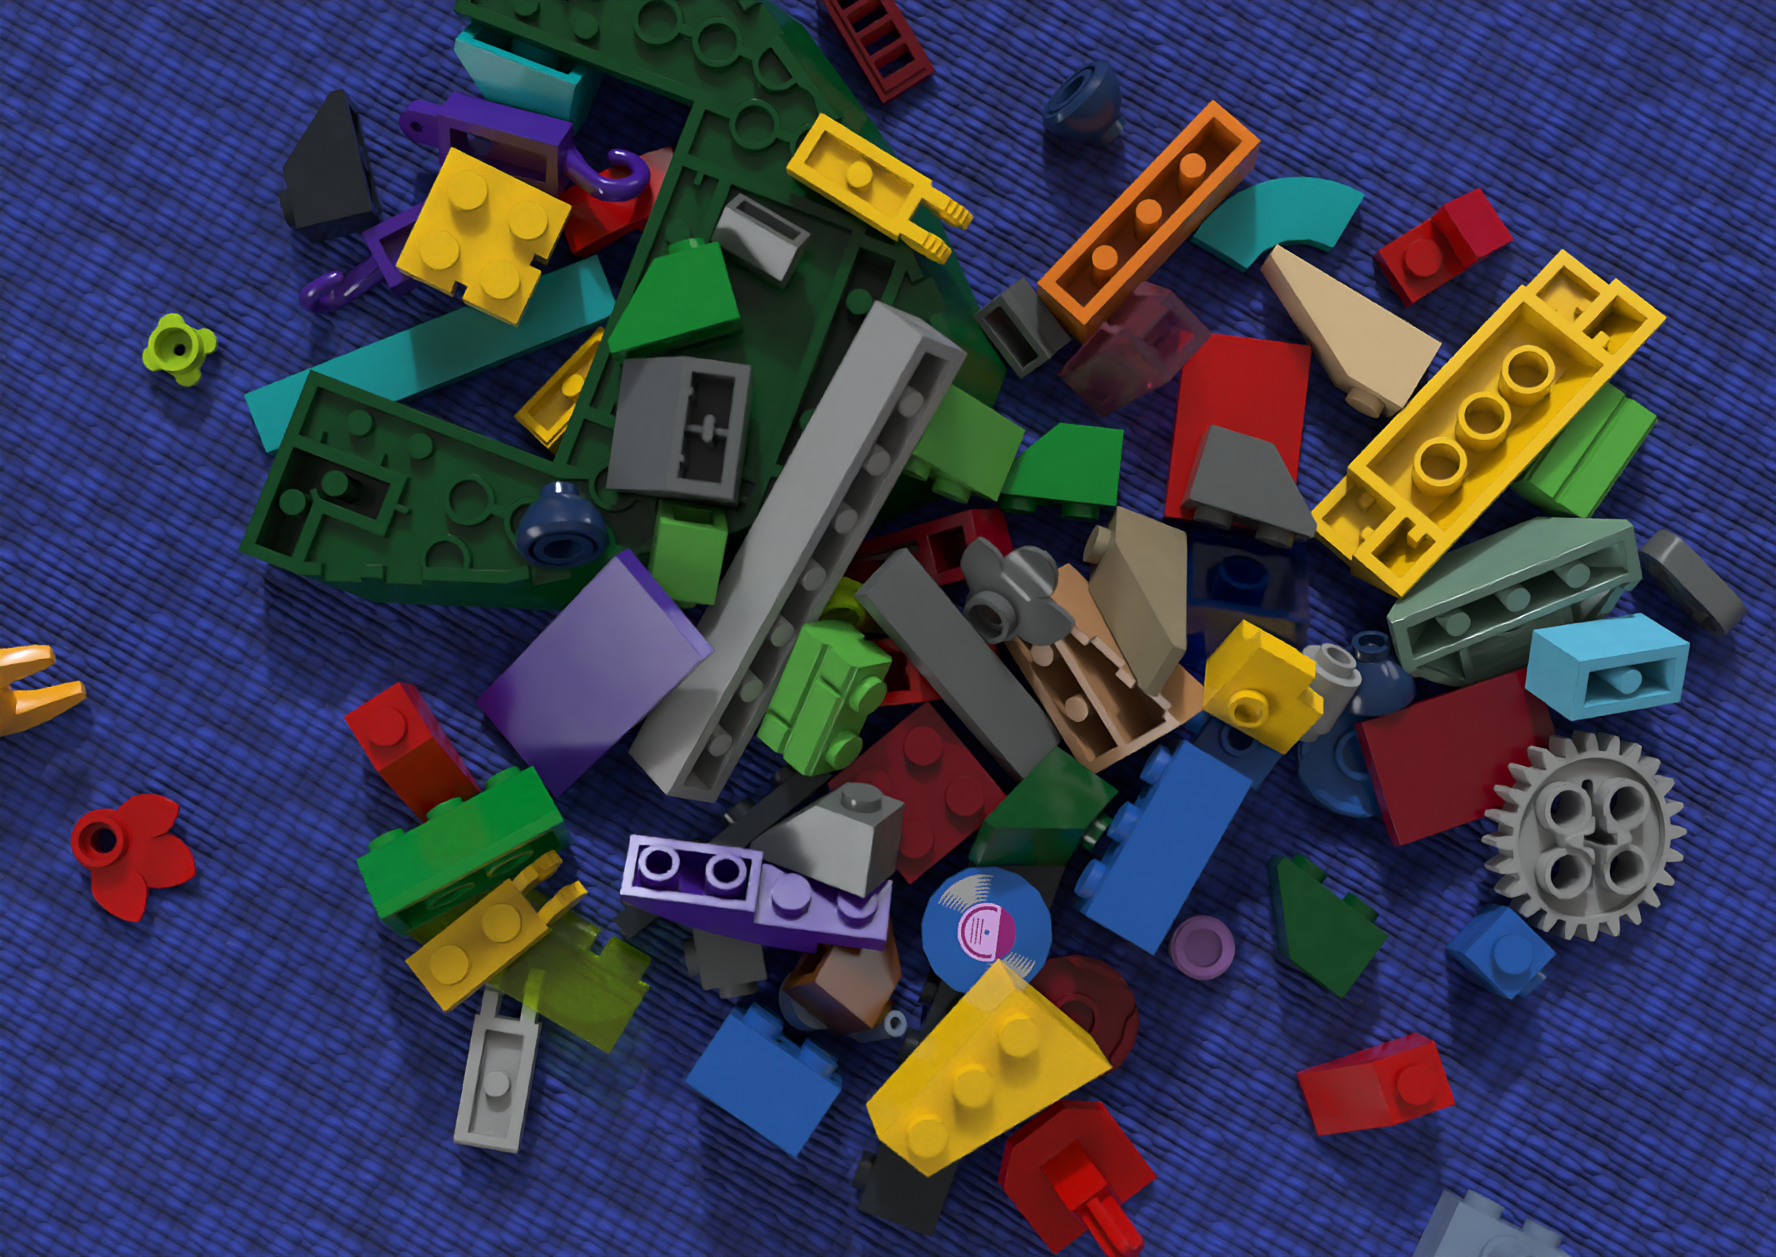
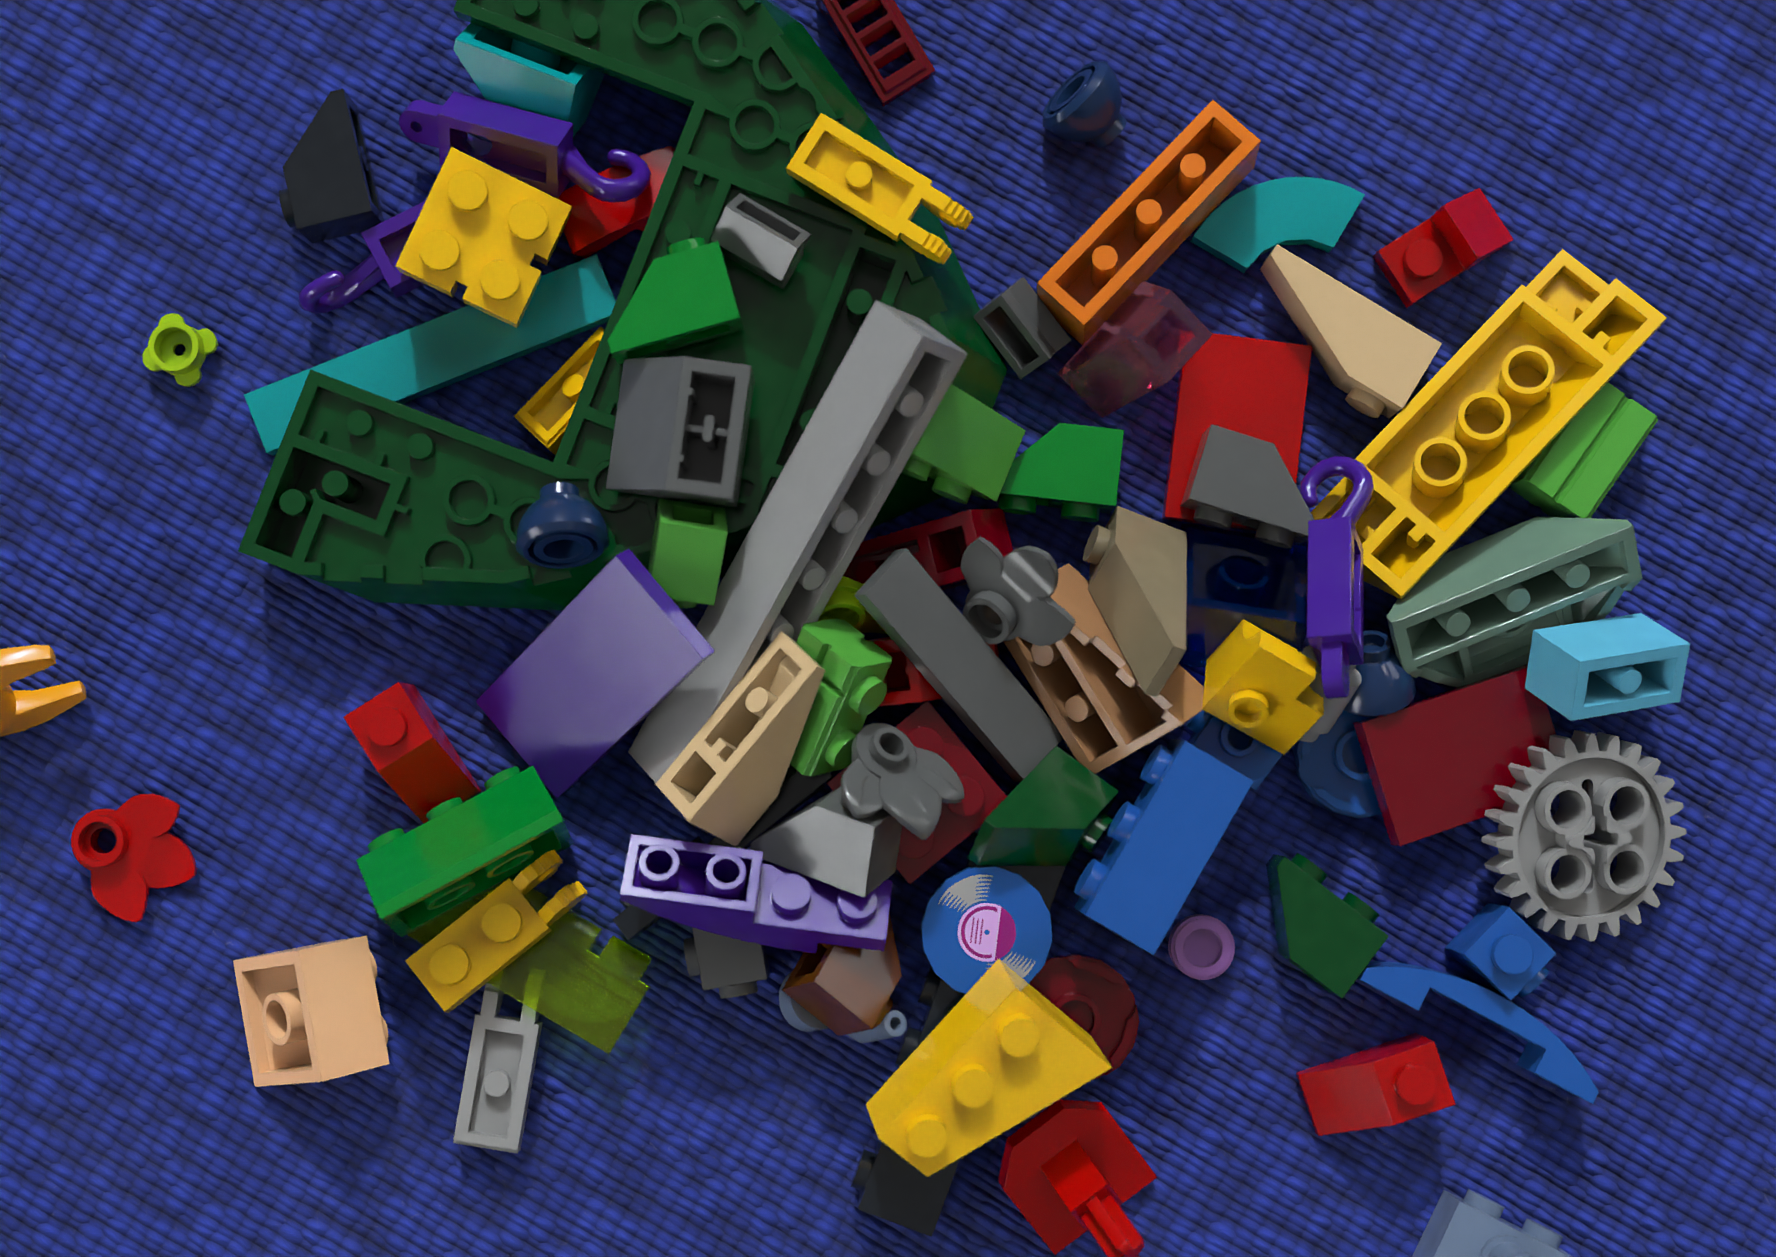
blue brick [684,1000,843,1158] -> none
dark grey beam [1638,529,1747,638] -> none
none -> light nougat slope [233,936,390,1087]
none -> tan slope [655,631,825,847]
none -> dark grey plate [841,723,964,840]
none -> dark purple piece [1300,456,1374,699]
none -> blue slope [1357,961,1599,1104]

